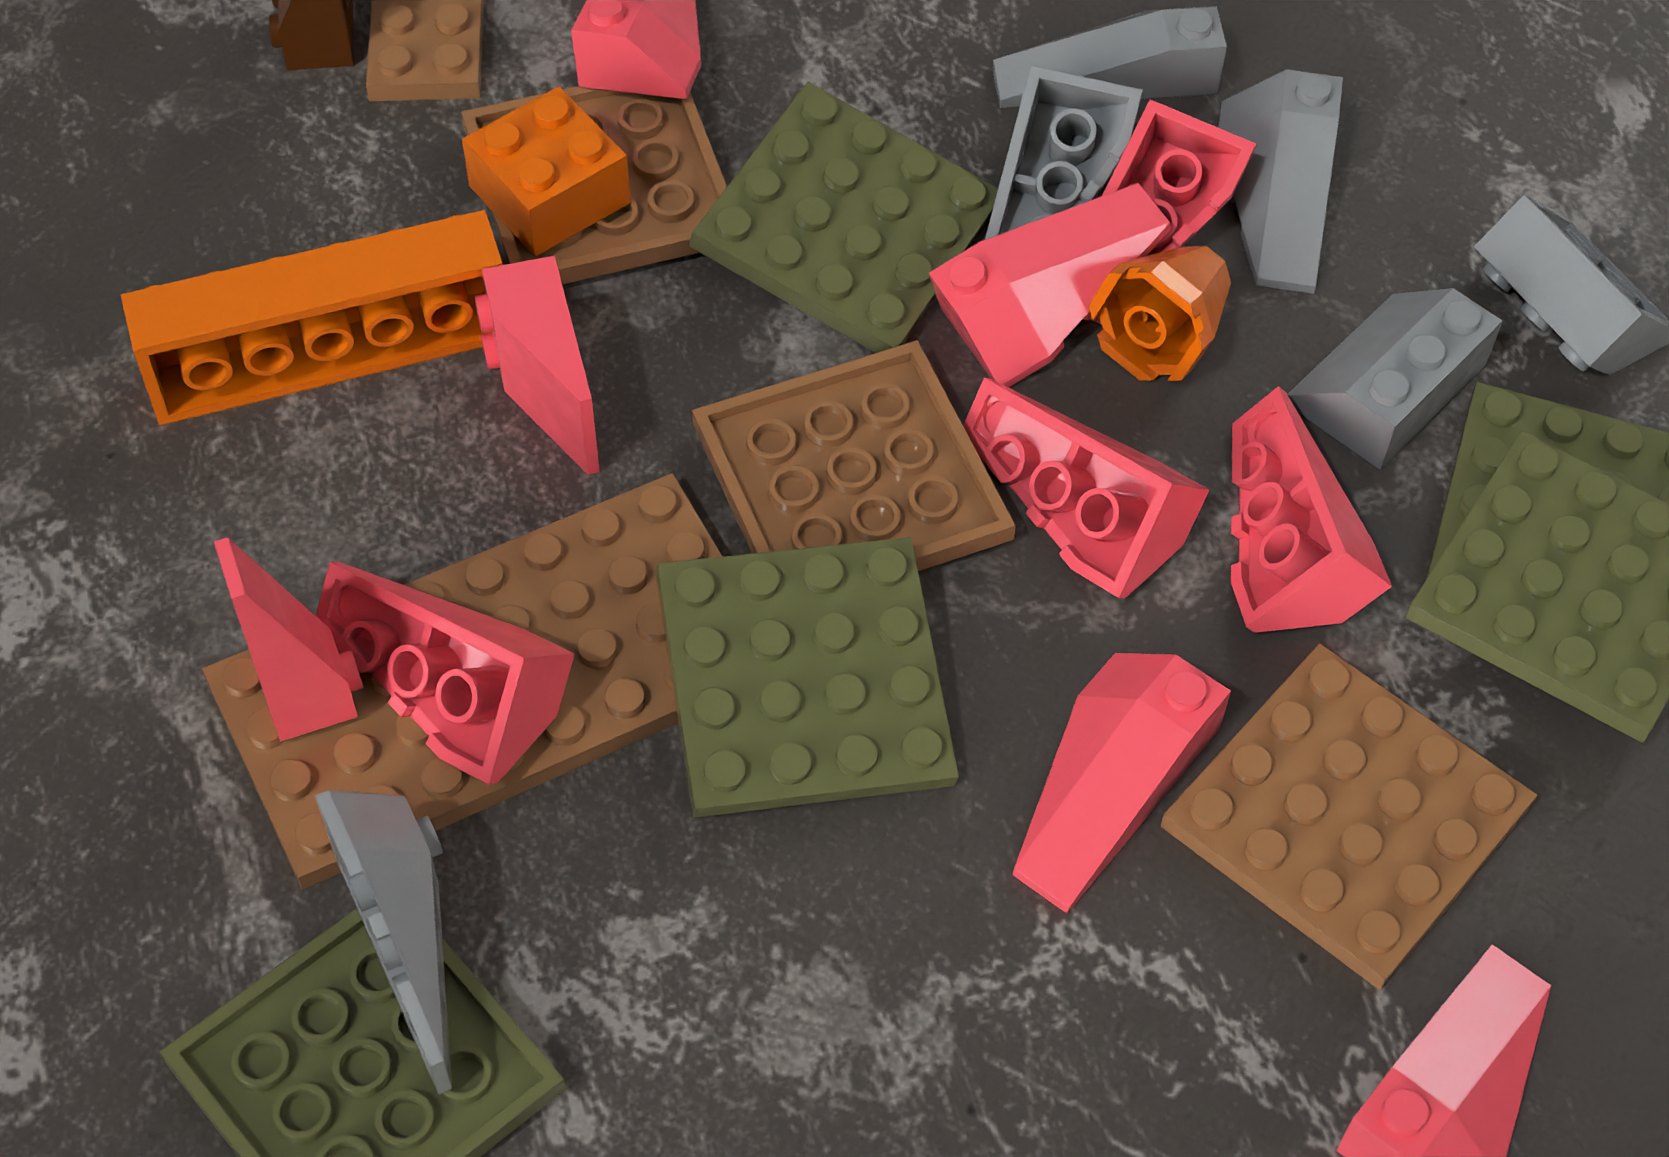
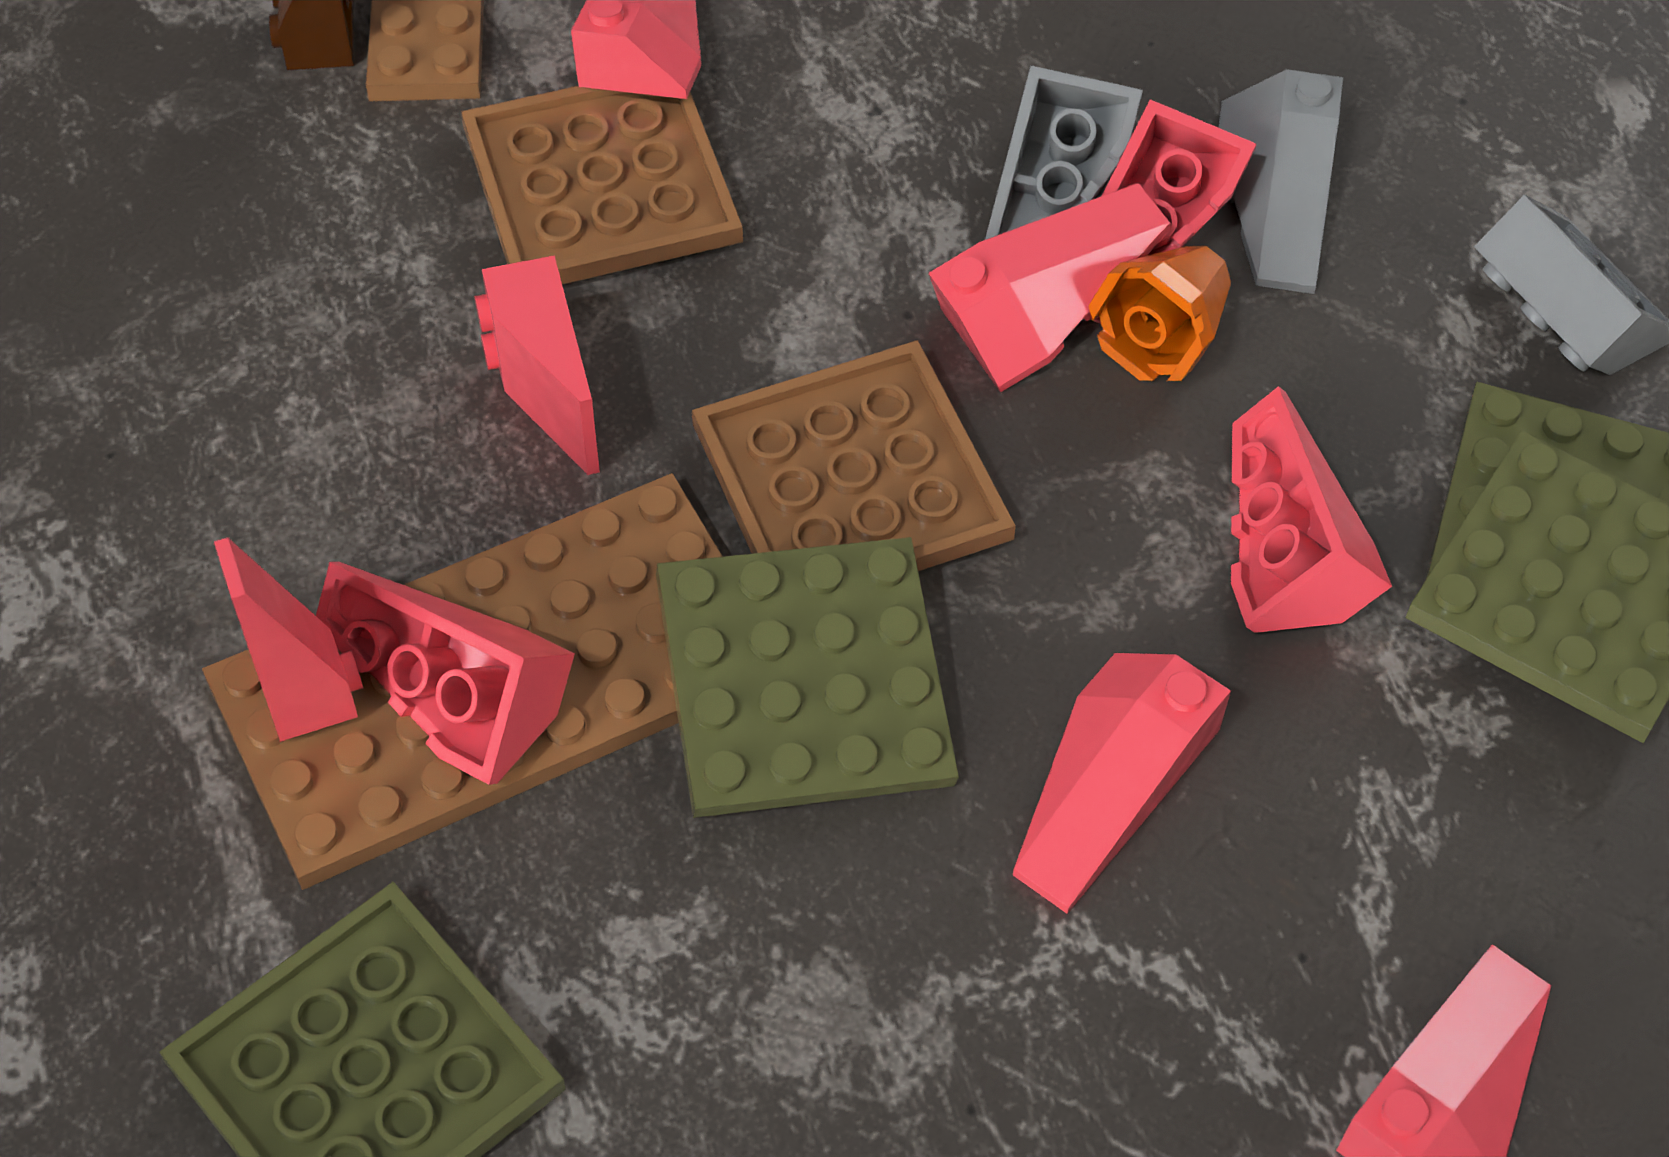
orange brick [120,210,503,426] -> none
light grey wedge [315,790,452,1095] -> none
orange brick [462,86,631,257] -> none
olive plate [689,82,998,353] -> none
coral wedge [963,378,1210,599] -> none
light grey wedge [992,6,1227,108] -> none
medium nougat plate [1160,643,1538,991] -> none
light grey slope [1287,288,1503,470] -> none

